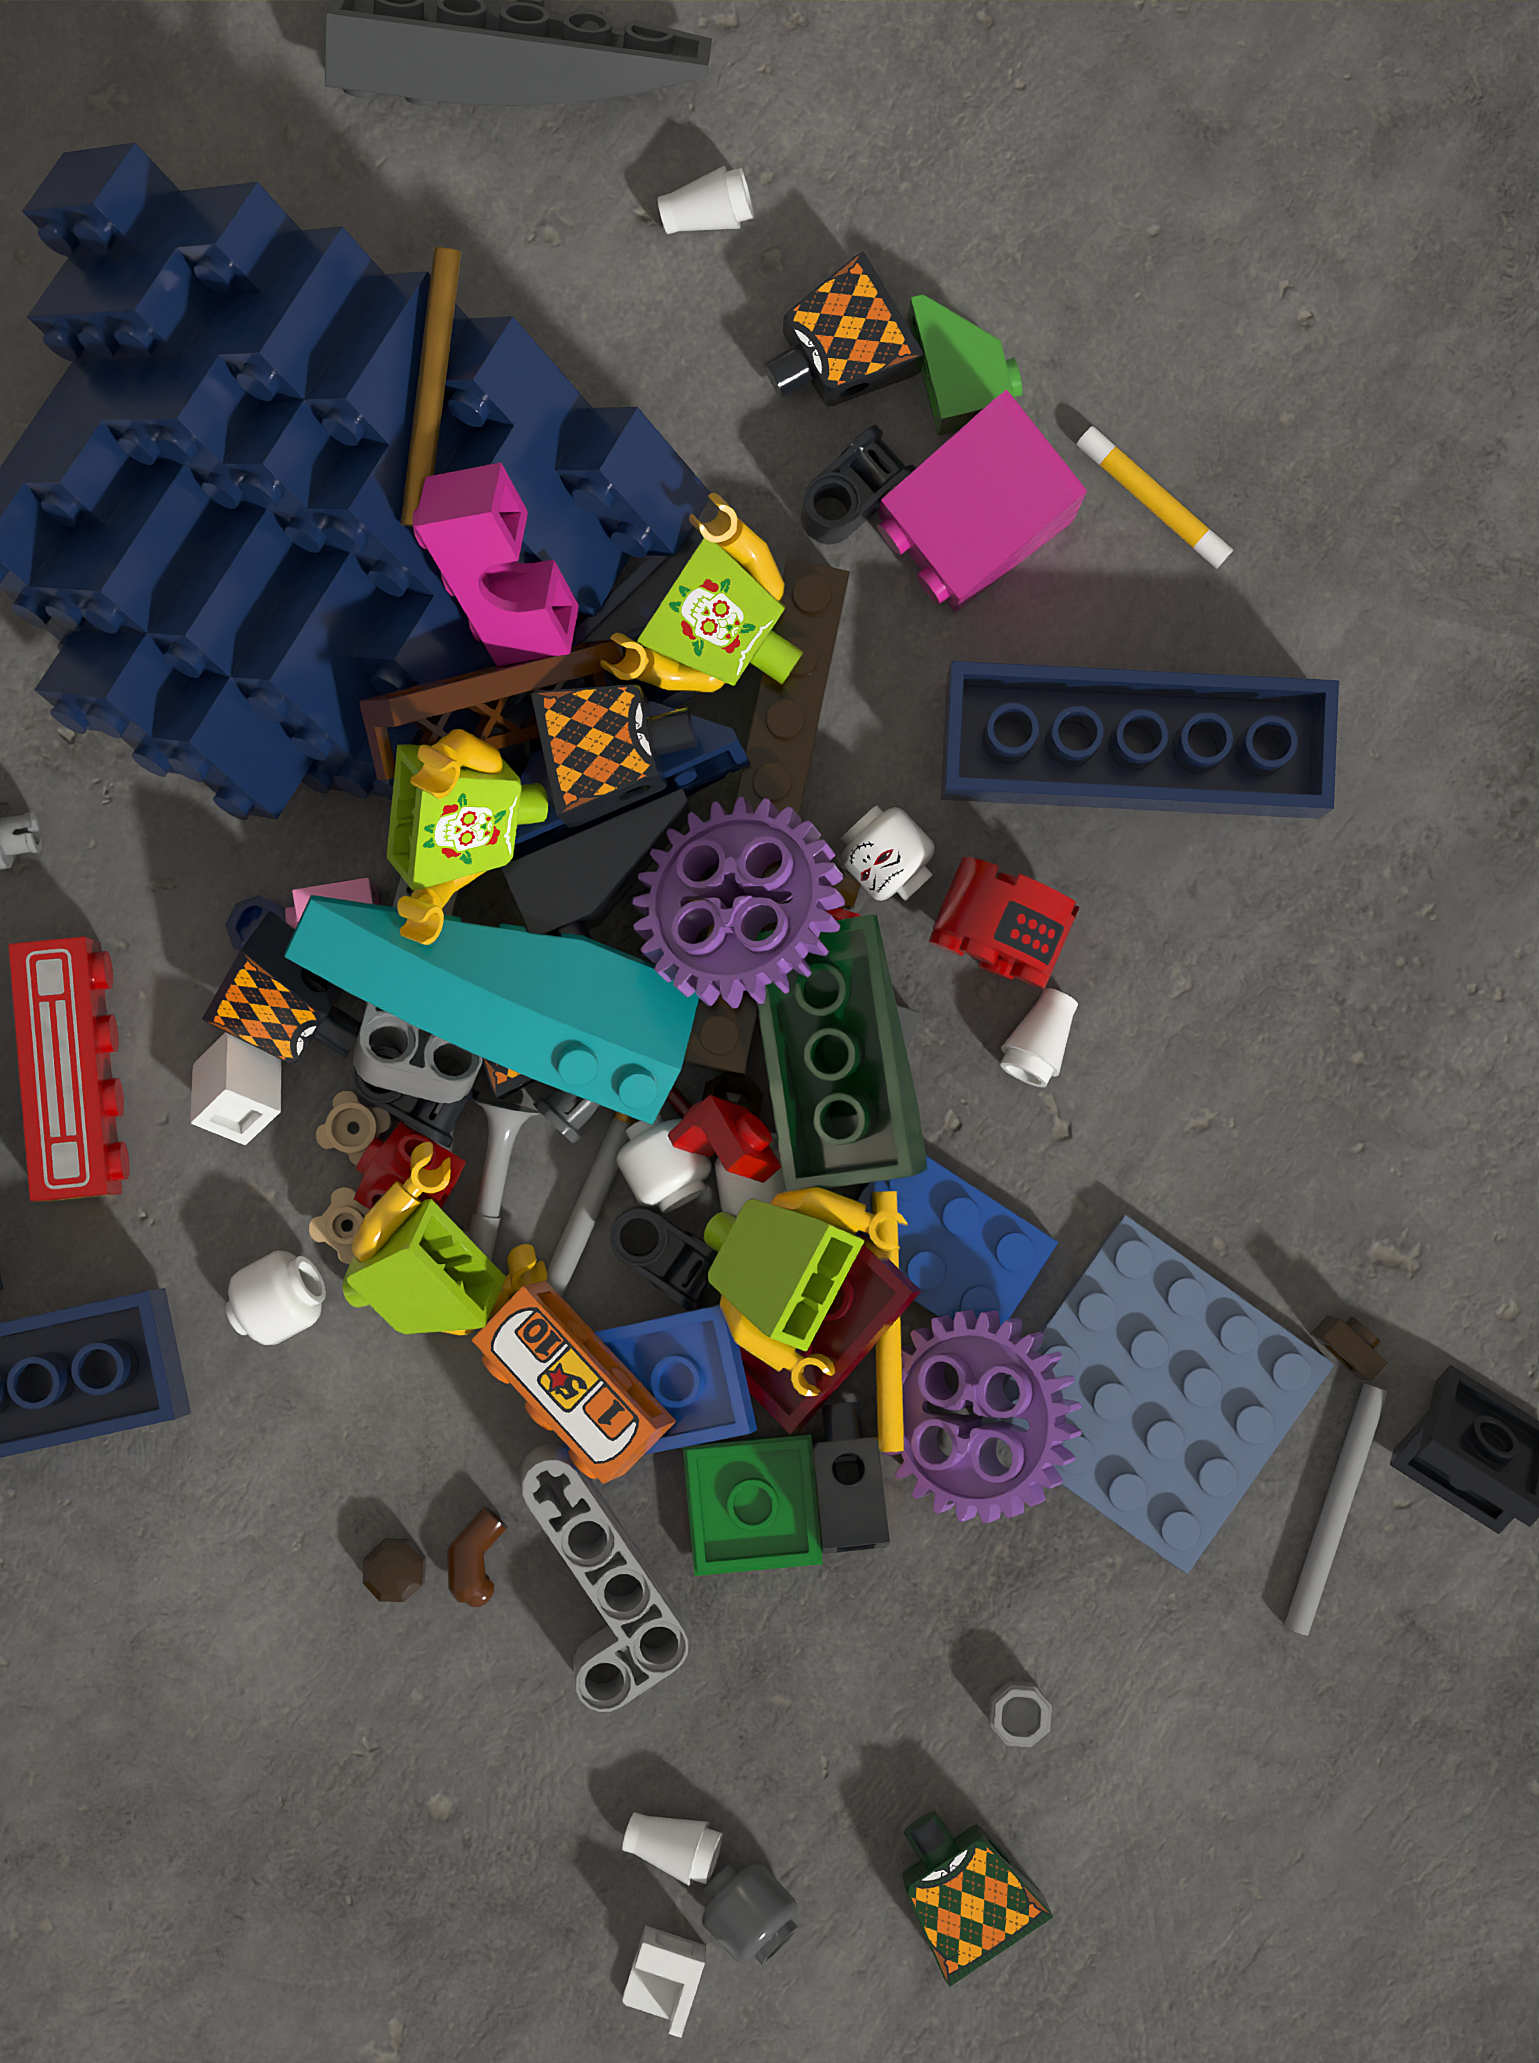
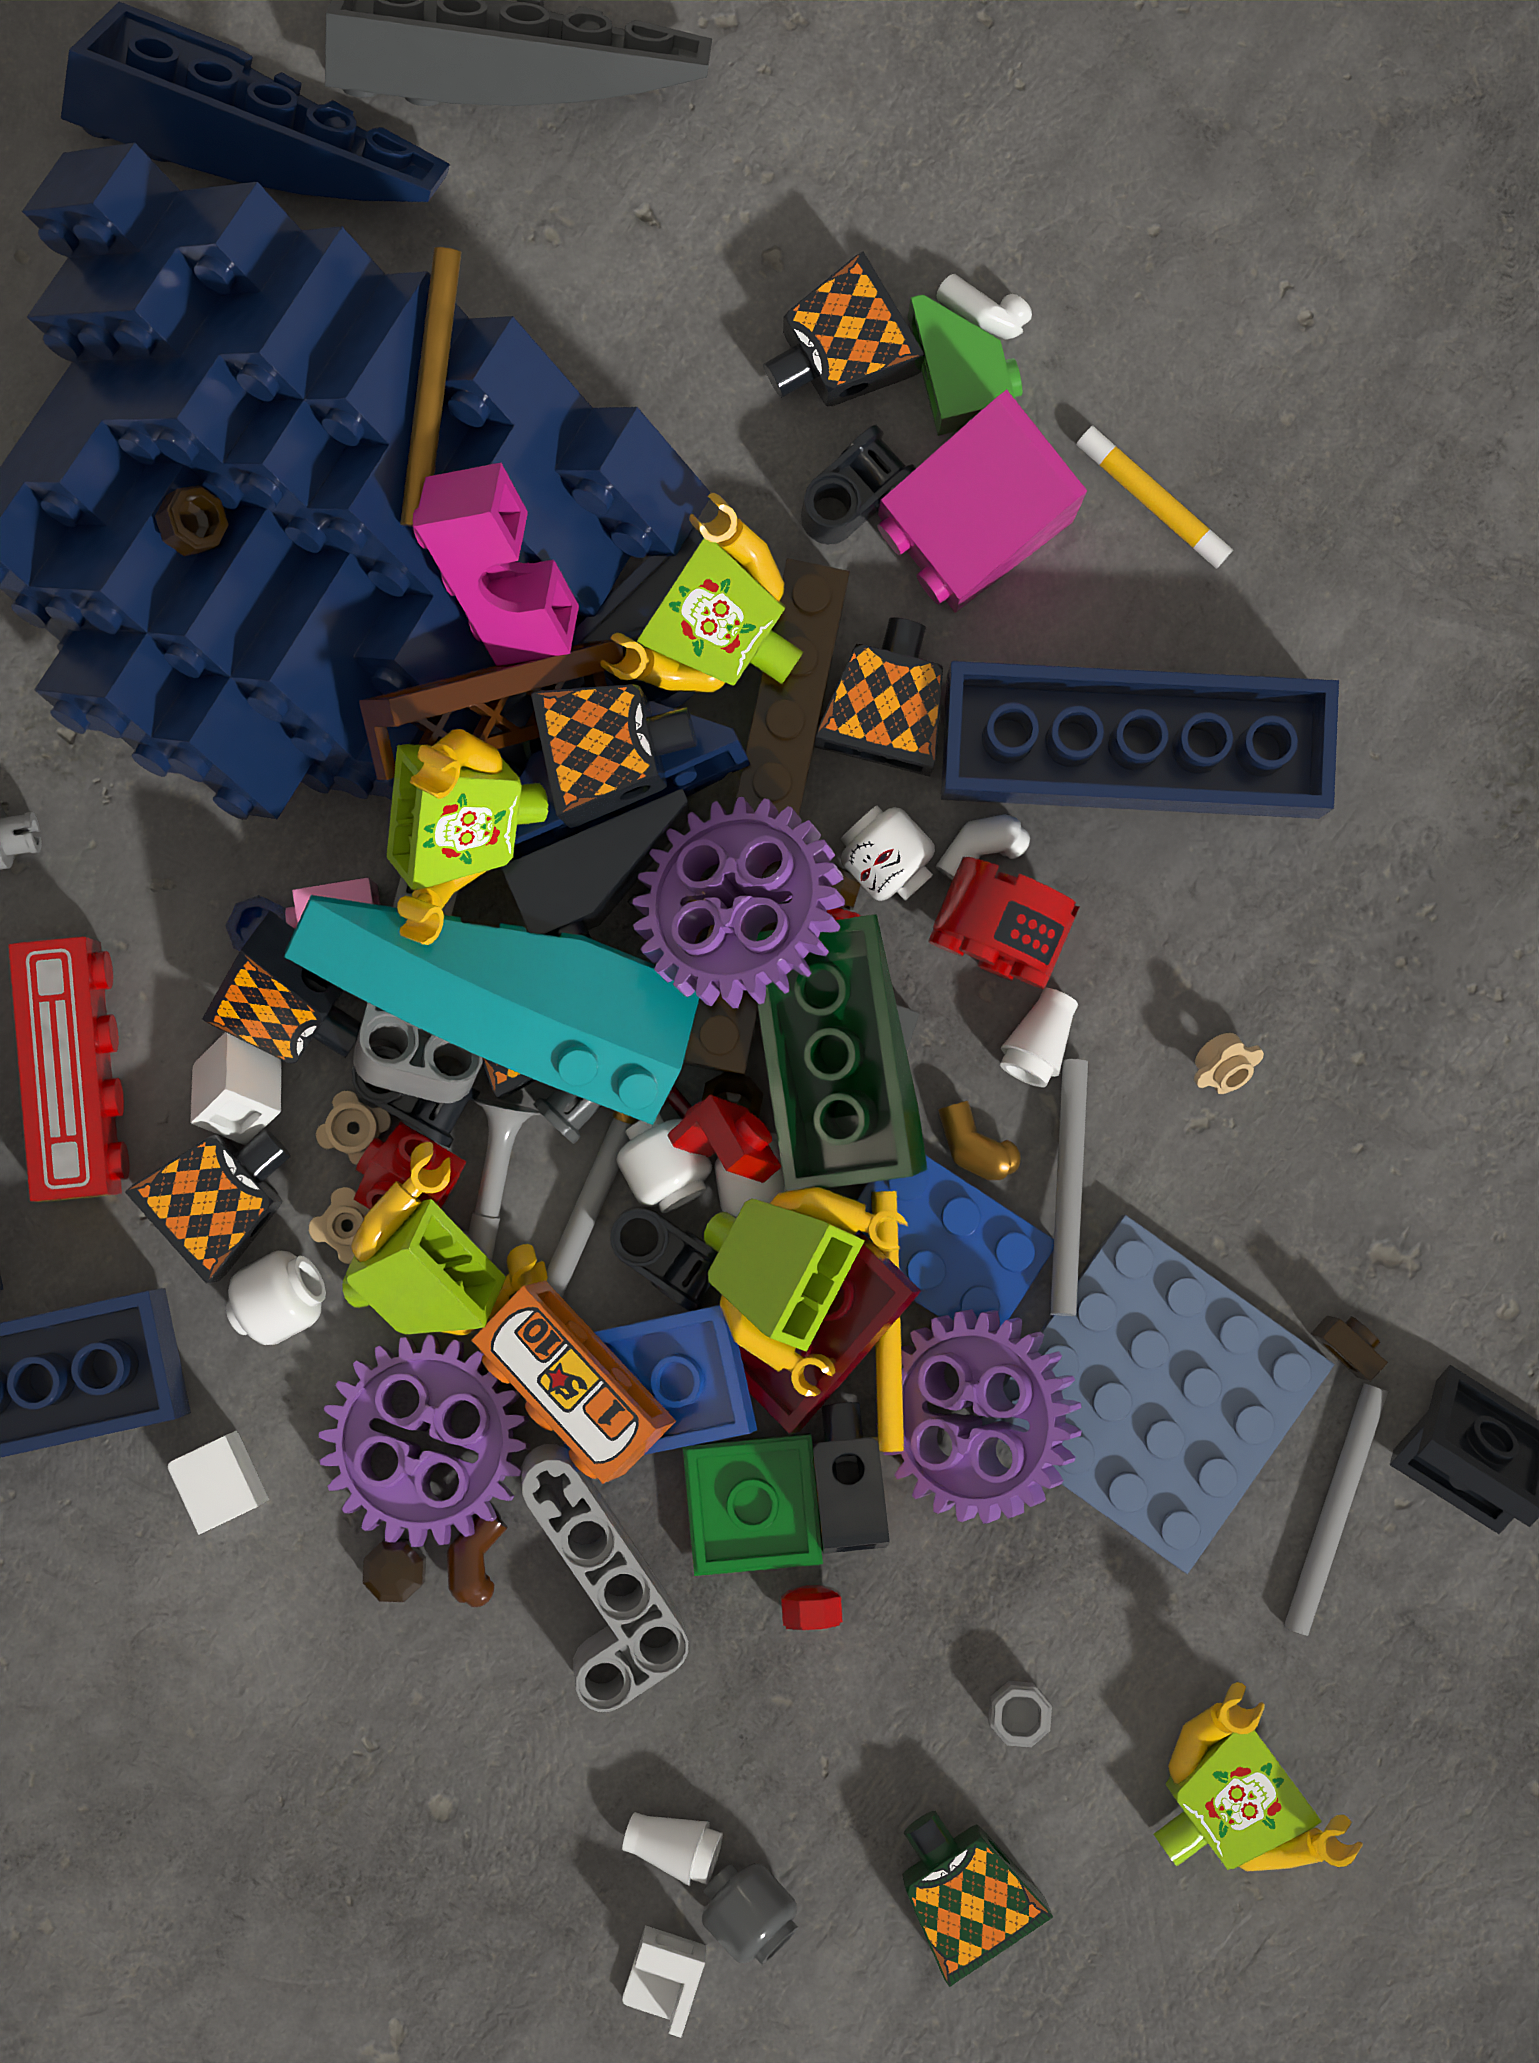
white cone [657,165,754,234] -> none
none -> dark blue wedge [61,1,450,202]
none -> torso [125,1128,291,1284]
none -> dark brown tile [155,485,228,556]
none -> white panel [168,1431,269,1535]
none -> medium lavender gear [319,1335,530,1547]
none -> red tile [781,1585,843,1630]
none -> torso [814,617,943,777]
none -> white arm [935,814,1030,880]
none -> white arm [936,274,1032,340]
none -> pearl gold arm [938,1101,1021,1180]
none -> light grey bar [1050,1059,1088,1316]
none -> torso [1153,1682,1363,1872]
none -> tan plate [1194,1033,1264,1094]

